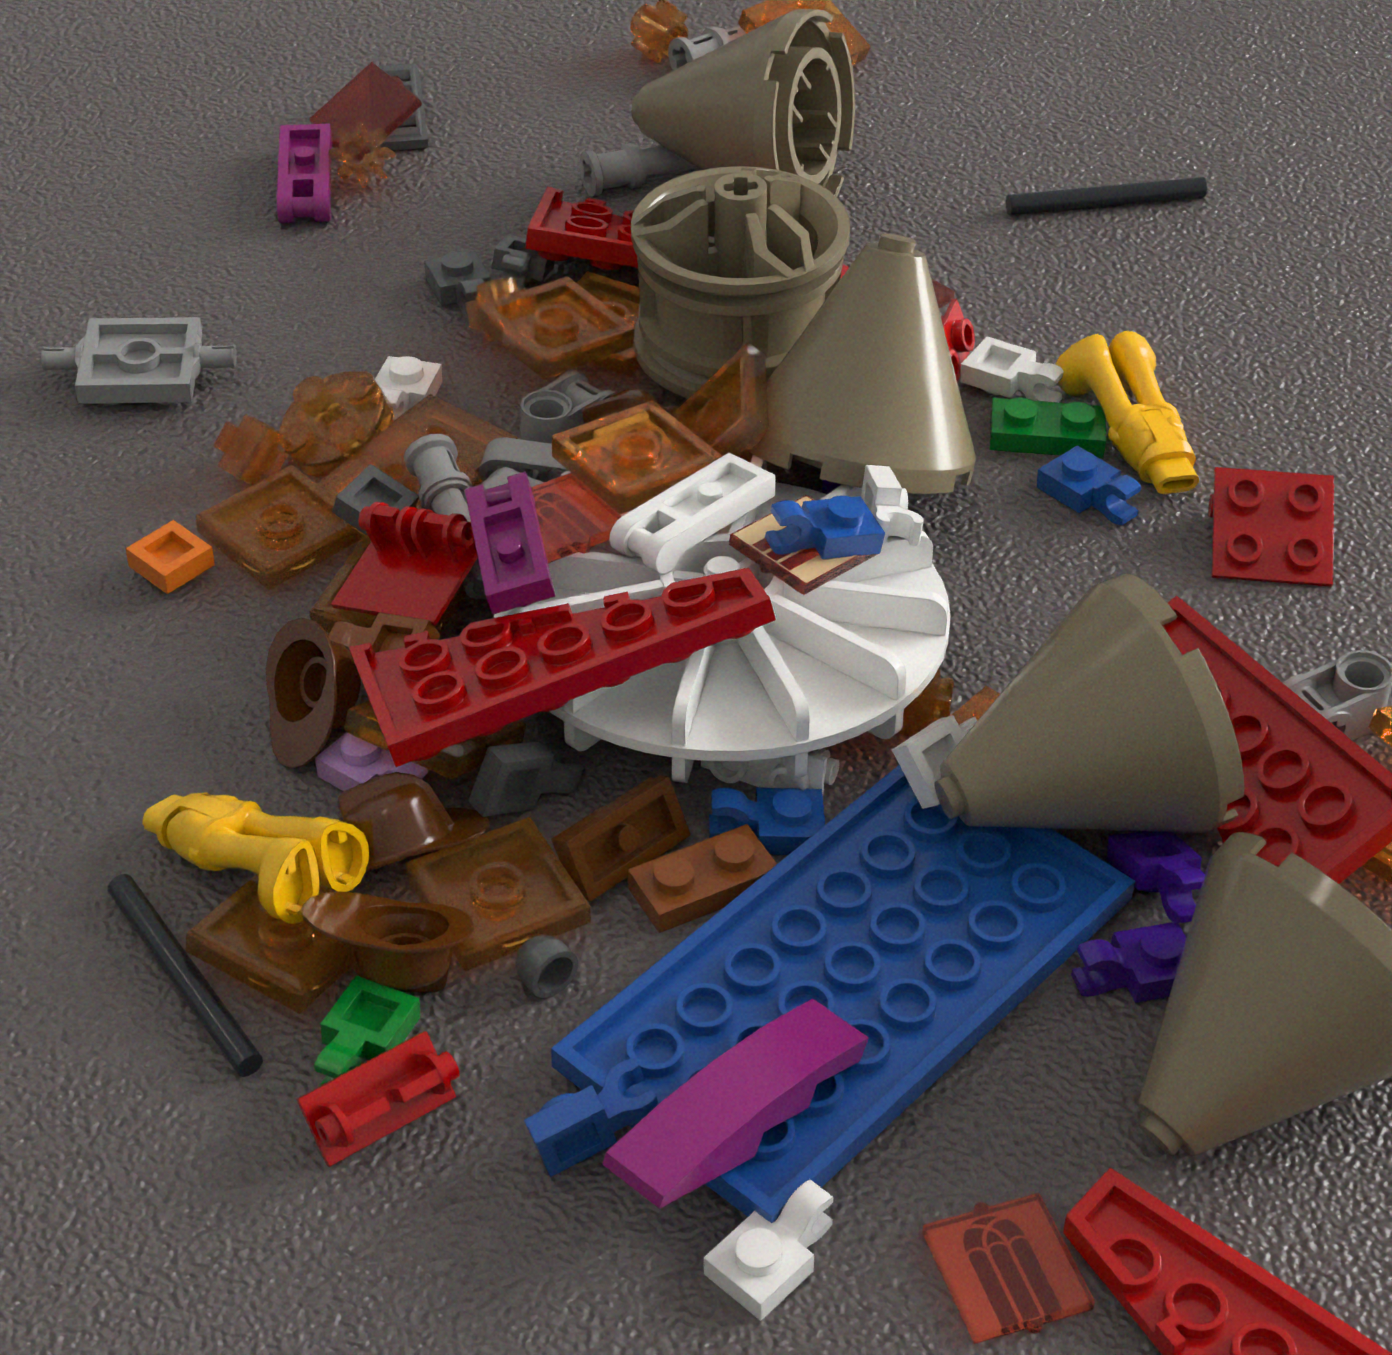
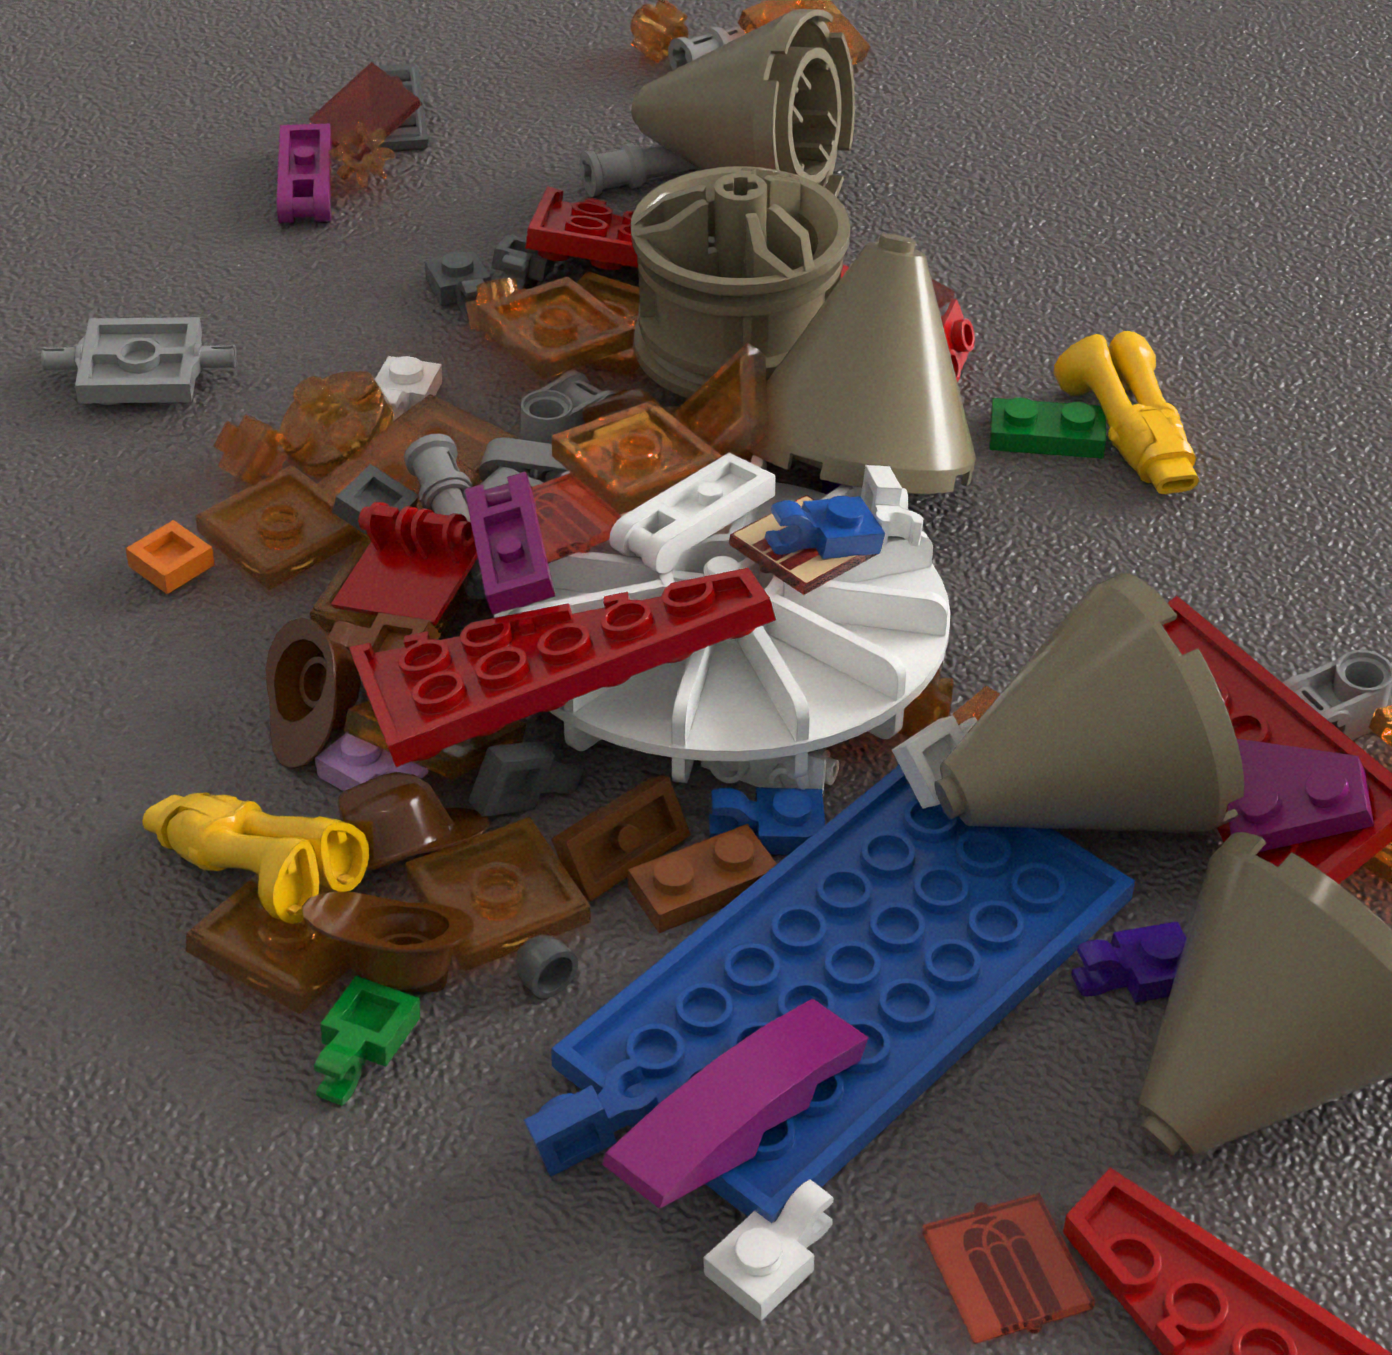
black bar [107,874,263,1077] -> none
red hinge [296,1031,460,1167] -> none
white plate [960,336,1063,403] -> none
black bar [1006,177,1207,215] -> none
blue plate [1036,446,1141,525] -> none
dark purple plate [1106,831,1205,923] -> none
red hinge [1208,467,1334,587] -> none
none -> magenta wing [1227,738,1374,852]

